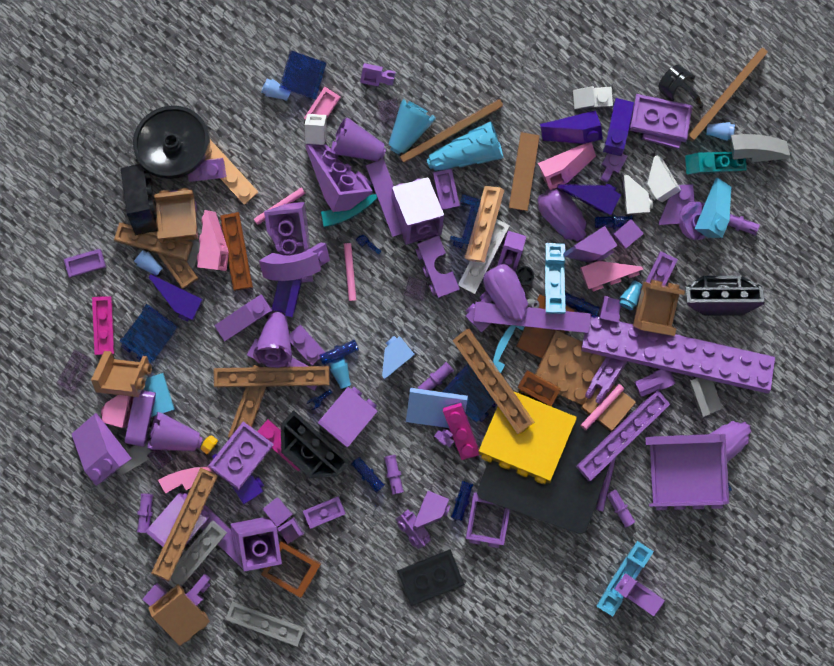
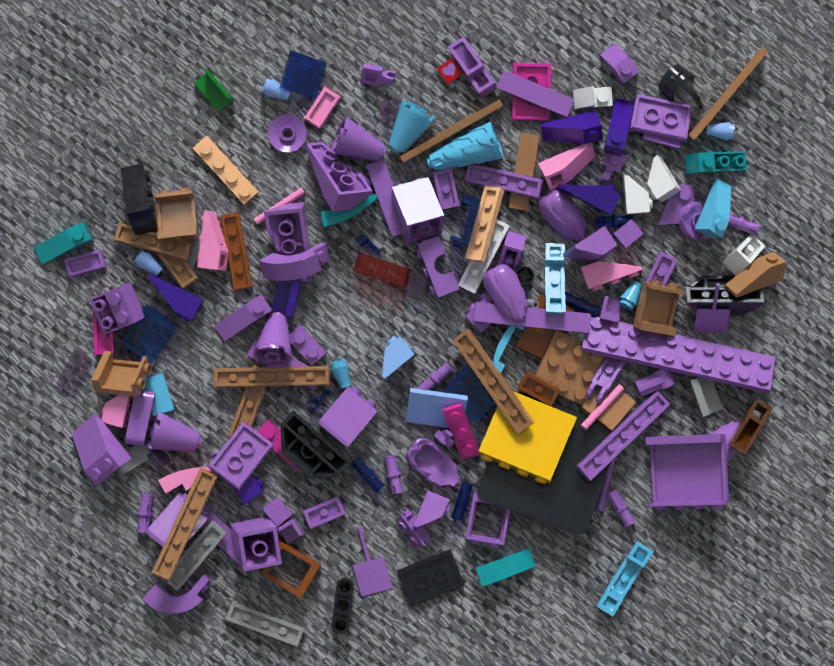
black dish [133,106,210,179] -> none
medium nougat panel [148,584,210,646] -> none
medium lavender plate [188,158,227,182] -> none
yellow tile [201,435,218,454] -> none
white panel [305,114,327,145] -> none
clear blue pin [319,339,359,366] -> none
bright pink bar [344,243,356,301] -> none
medium lavender arch [615,573,666,617] -> none
light grey slope [730,134,790,162] -> none
none -> teal slope [34,222,94,265]
none -> medium lavender slope [89,282,145,334]
none -> green panel [194,69,234,113]
none -> medium lavender dish [268,114,307,153]
none -> black beam [332,577,354,634]
none -> clear red beam [353,252,411,288]
none -> medium lavender piece [353,526,393,597]
none -> medium lavender hair [406,438,460,486]
none -> red tile [437,58,463,85]
none -> medium lavender slope [448,37,496,99]
none -> medium lavender tile [465,164,544,199]
none -> teal slope [475,548,536,587]
none -> medium lavender tile [496,70,575,118]
none -> dark pink tile [512,63,551,121]
none -> medium lavender slope [600,44,640,85]
none -> medium lavender piece [693,284,730,333]
none -> white slope [723,234,765,276]
none -> medium nougat slope [725,252,785,298]
none -> reddish brown slope [728,398,773,456]

